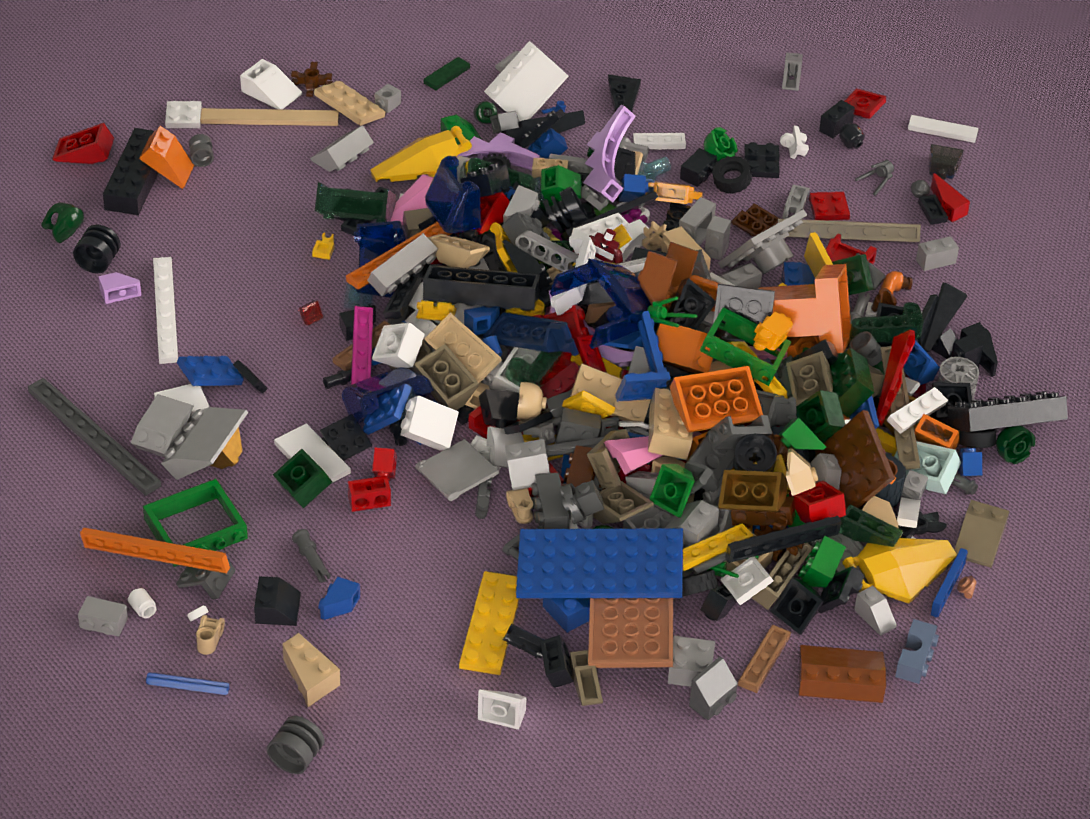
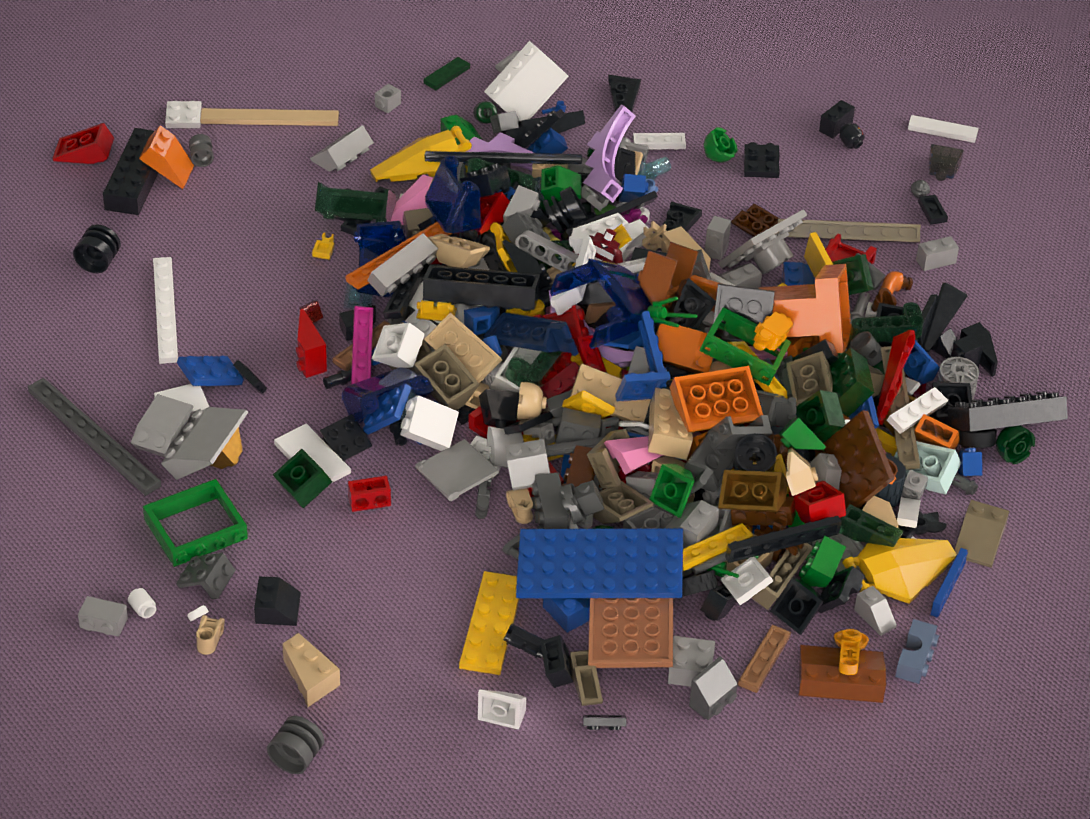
dark green helmet [41,202,84,243] -> none
orange plate [80,528,230,574] -> none
lavender slope [98,272,142,304] -> none
axle [146,672,230,695] -> none
white slope [240,59,302,110] -> none
reddish brown pin [291,62,333,97] -> none
dark grey pin [292,529,331,583] -> none
tan plate [314,81,386,126] -> none
blue slope [318,576,360,620] -> none
red brick [372,448,397,481] -> none
light orange hinge [645,181,703,204] -> none
light grey window [679,197,716,246] -> none
black brick [680,148,717,187] -> none
black tyre [712,156,752,194] -> none
white hips [780,126,809,159] -> none
light grey torso [782,52,803,91] -> none
light grey hinge [782,184,810,219] -> none
red plate [809,192,850,221] -> none
red plate [845,88,886,119] -> none
dark grey plant [855,159,894,196] -> none
red slope [931,173,970,222] -> none
nougat plate [957,576,977,599] -> none
none -> red slope [296,309,327,378]
none -> black axle [425,151,582,164]
none -> plate [583,715,626,730]
none -> light orange beam [834,629,869,675]

